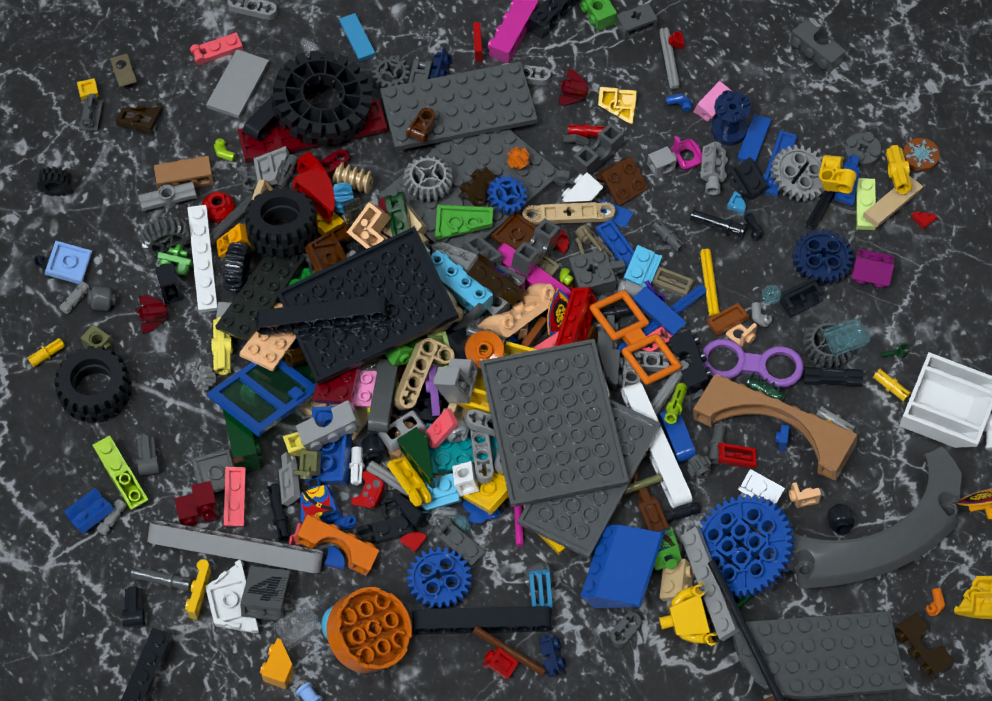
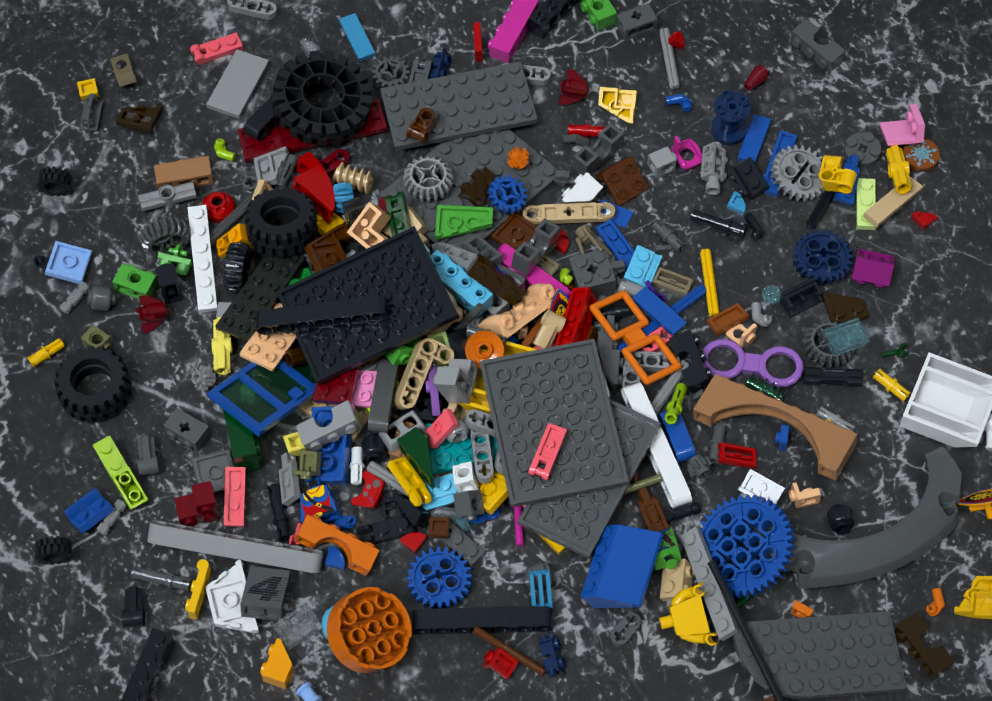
bright pink hinge [693,81,731,121] -> none
none -> black tyre [35,536,72,565]
none -> bright green brick [112,263,159,299]
none -> dark grey brick [163,408,211,452]
none -> reddish brown tile [428,517,450,539]
none -> dark grey brick [453,490,484,521]
none -> coral plate [528,423,567,481]
none -> tan piece [533,309,566,349]
none -> dark red cone [743,64,769,91]
none -> orange tile [790,600,814,618]
none -> dark brown wing [821,292,870,325]
none -> bright pink bracket [880,104,925,146]

